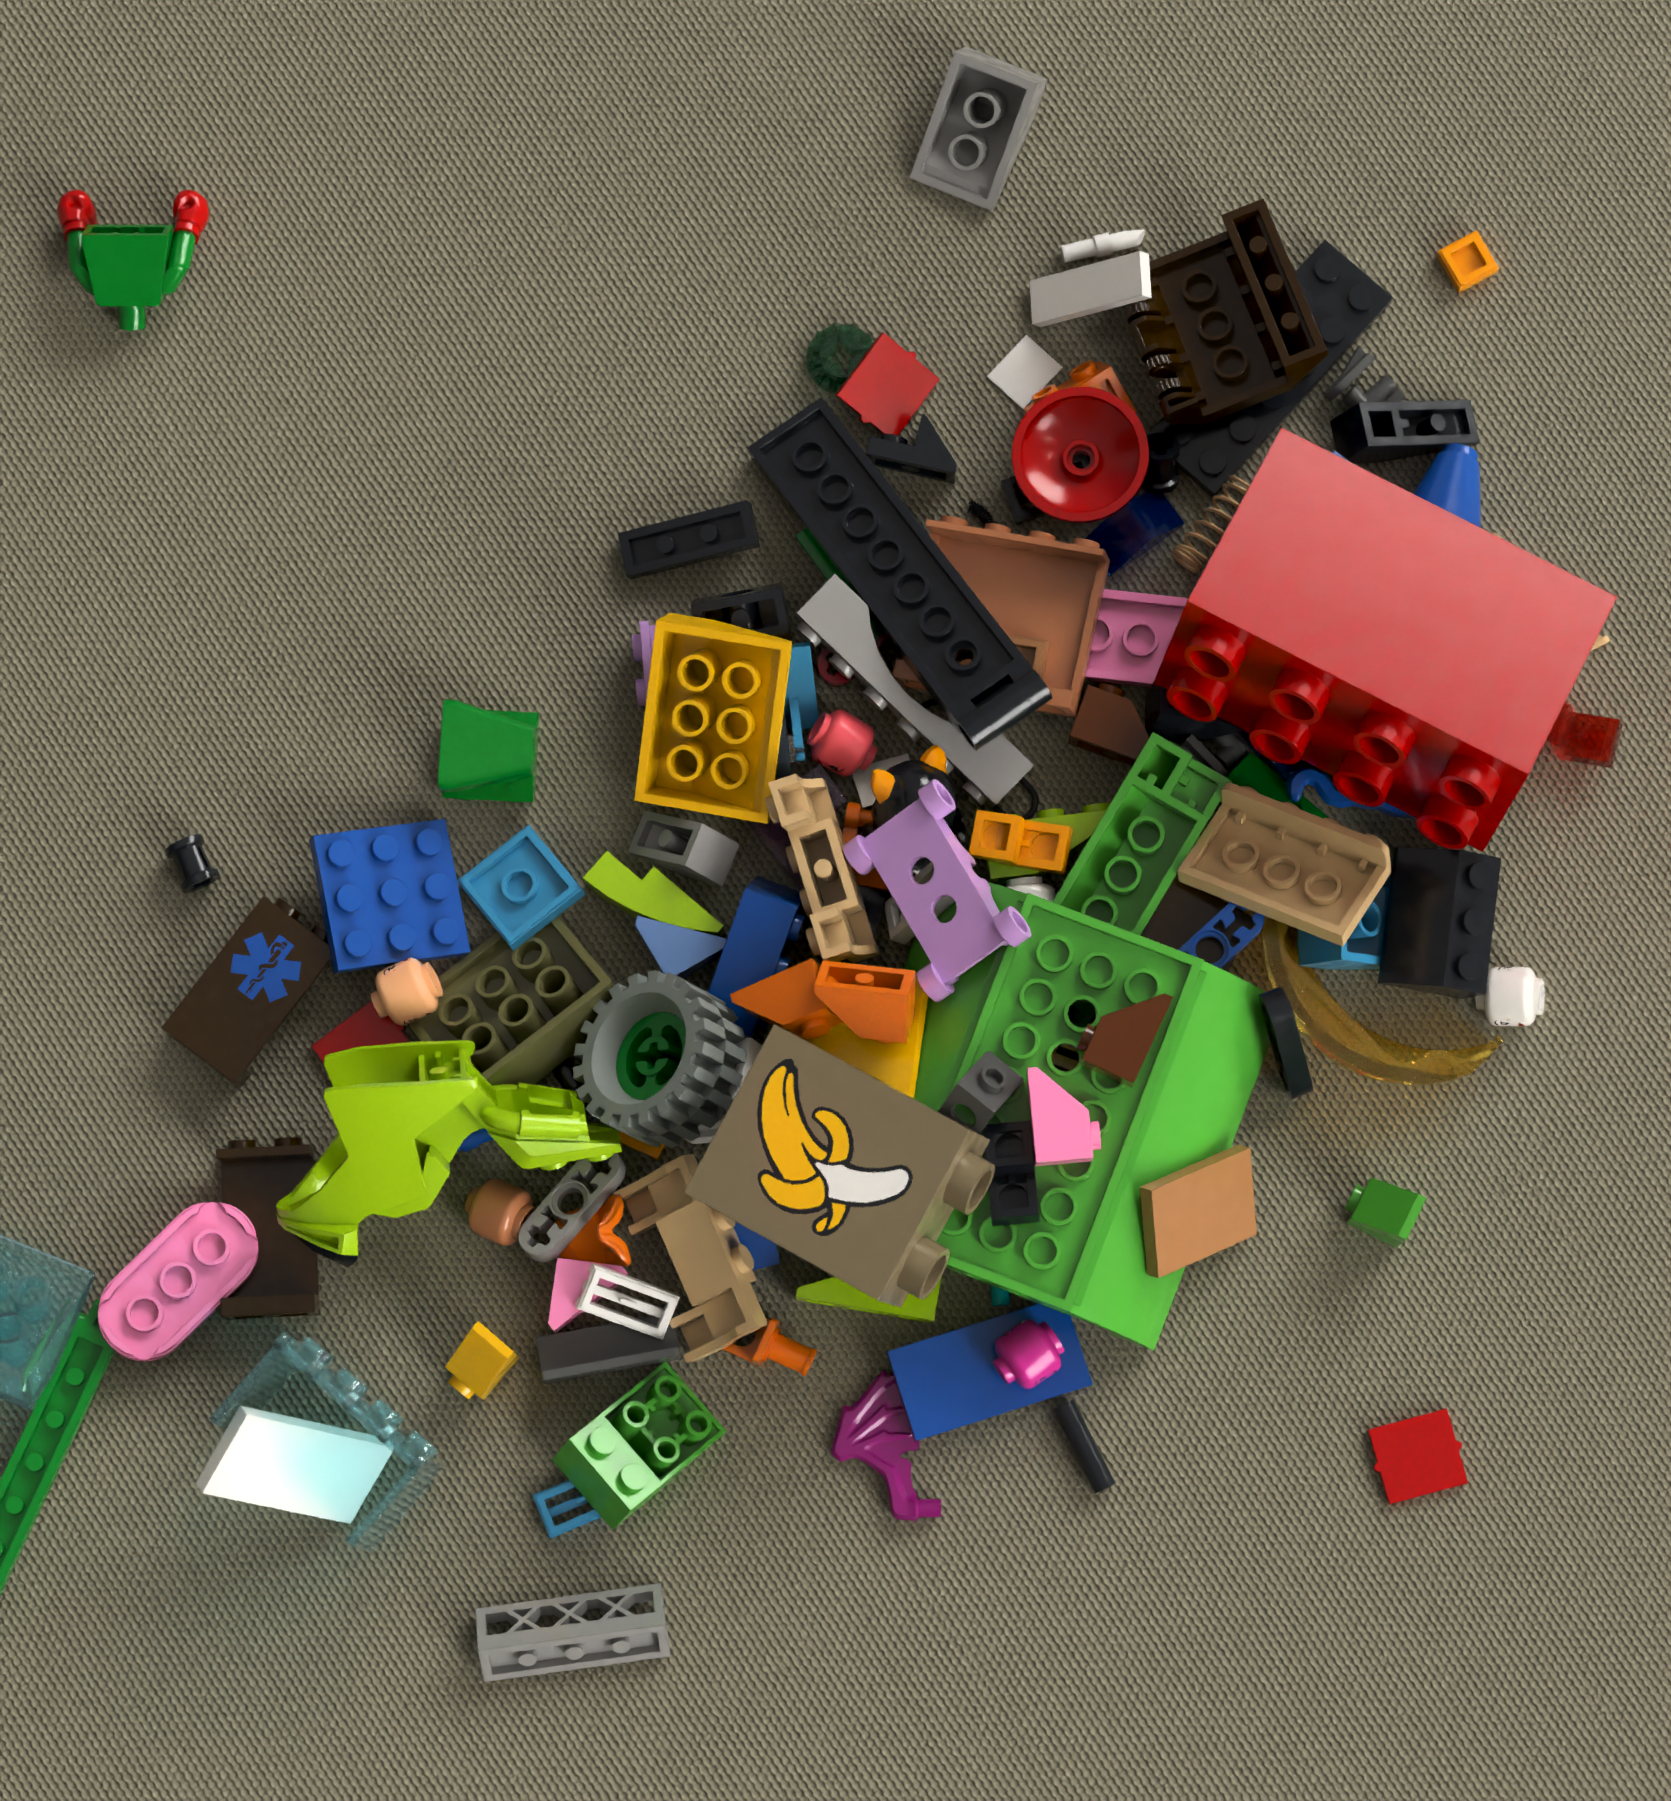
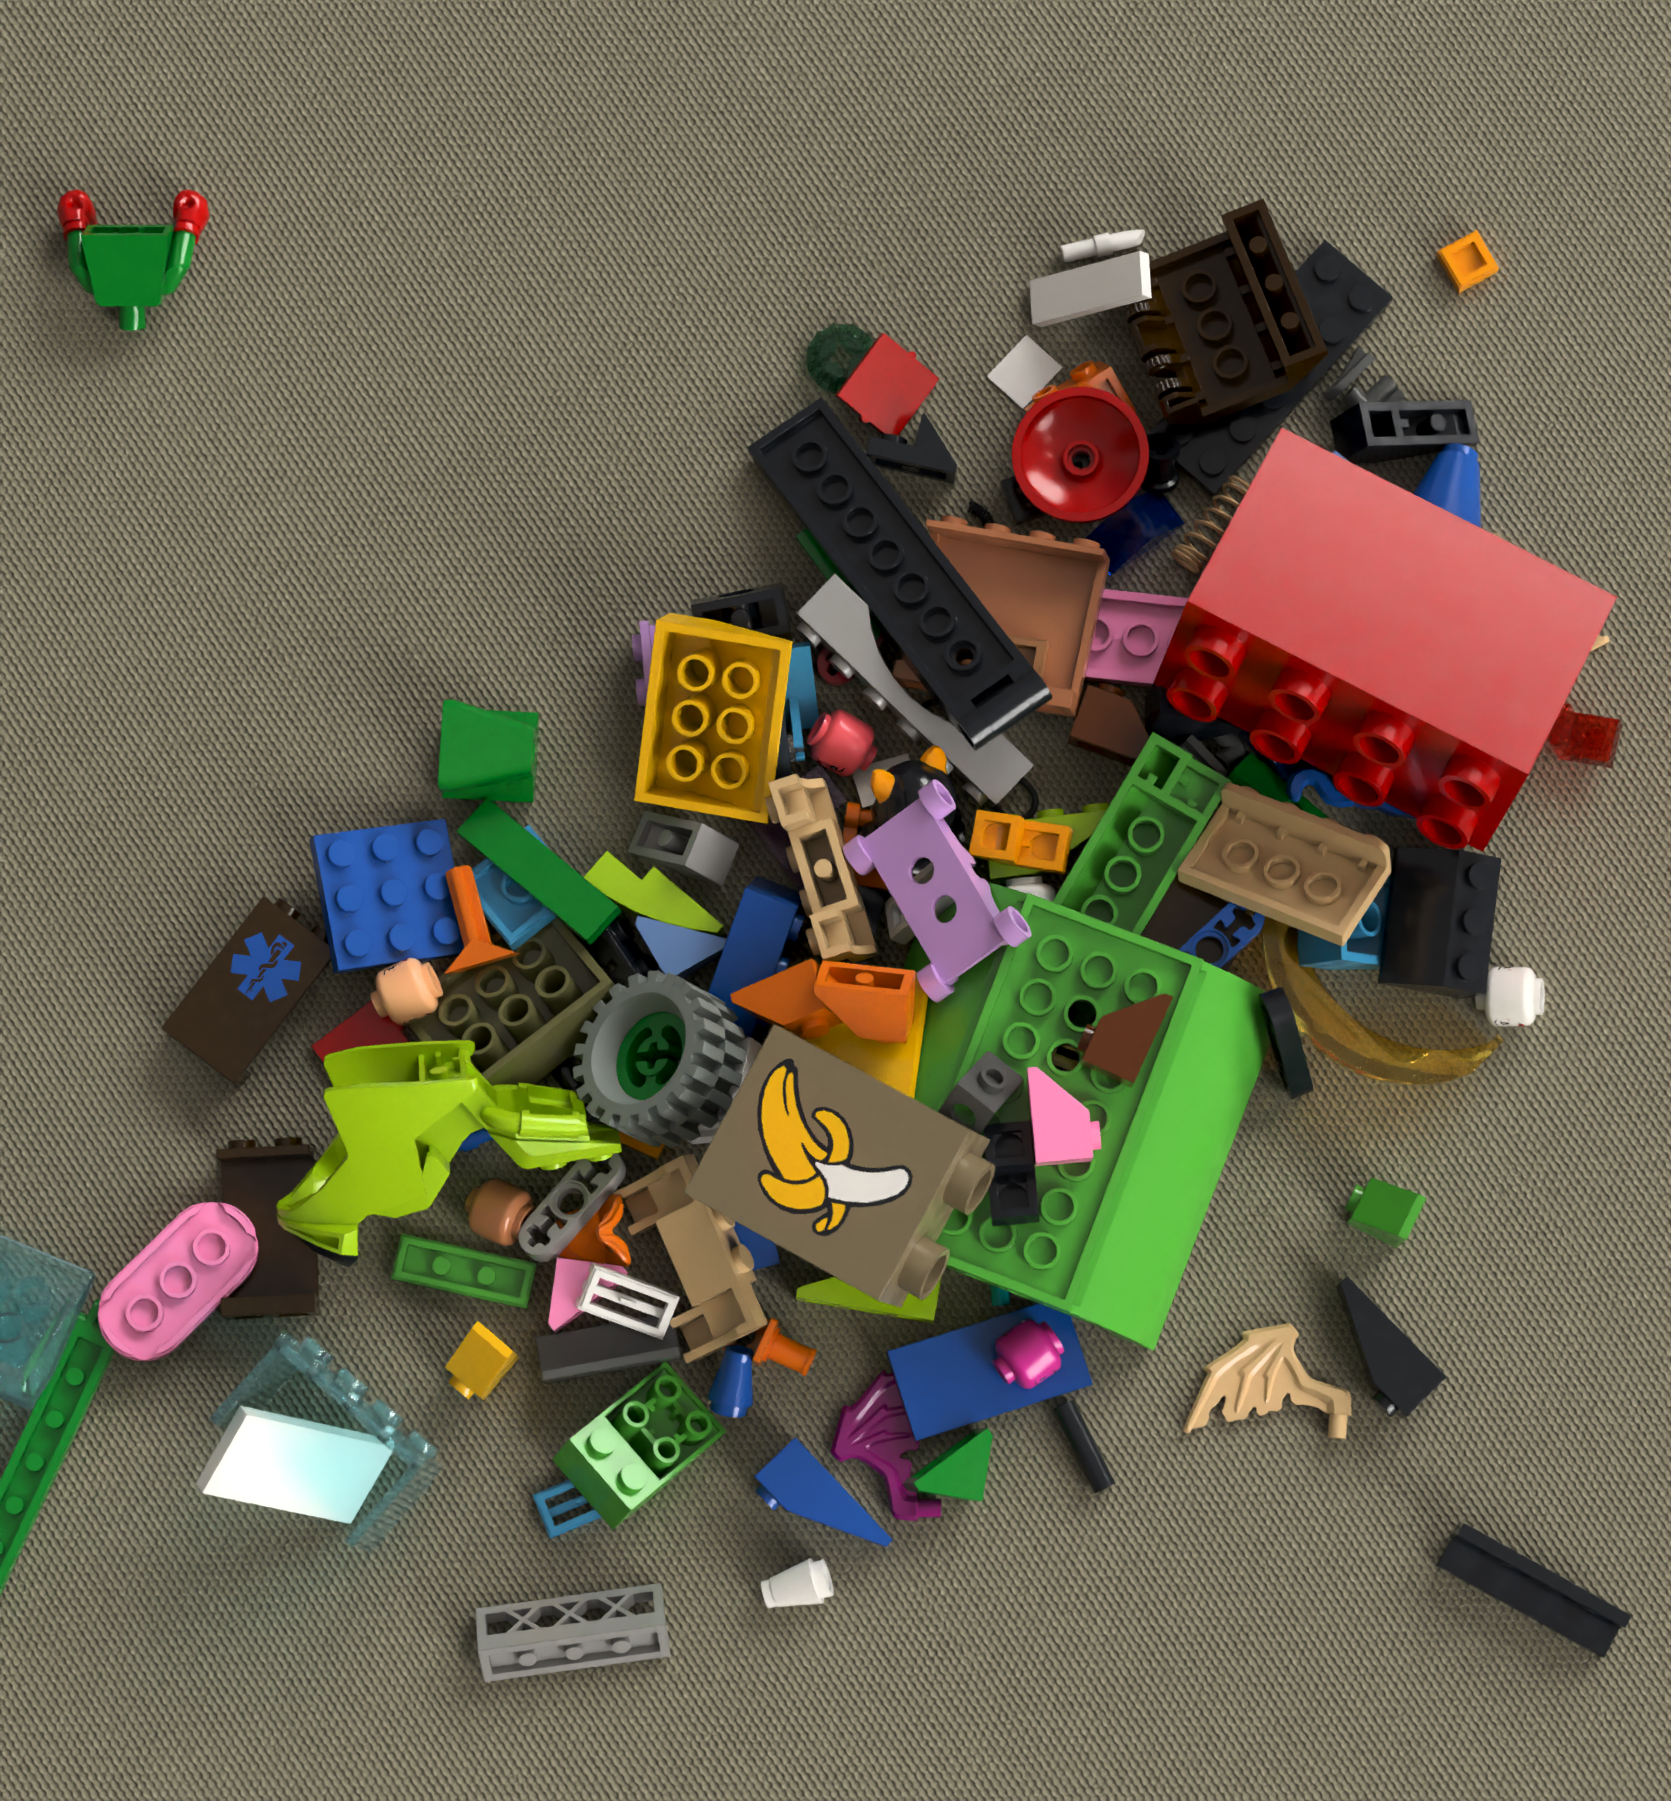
black bush [164,834,220,893] -> none
black hinge [618,500,760,580] -> none
light grey slope [909,47,1048,211] -> none
medium nougat tile [1140,1145,1257,1278] -> none
red piece [1368,1408,1468,1505] -> none
none -> bright green tile [391,1233,538,1310]
none -> orange piece [444,865,521,975]
none -> green tile [456,798,621,945]
none -> black hinge [583,916,660,988]
none -> blue cone [707,1344,753,1418]
none -> blue slope [754,1437,893,1548]
none -> white cone [761,1558,834,1608]
none -> green slope [902,1428,993,1502]
none -> tan animal [1183,1323,1351,1439]
none -> black slope [1336,1276,1446,1419]
none -> black fence [1436,1523,1632,1658]

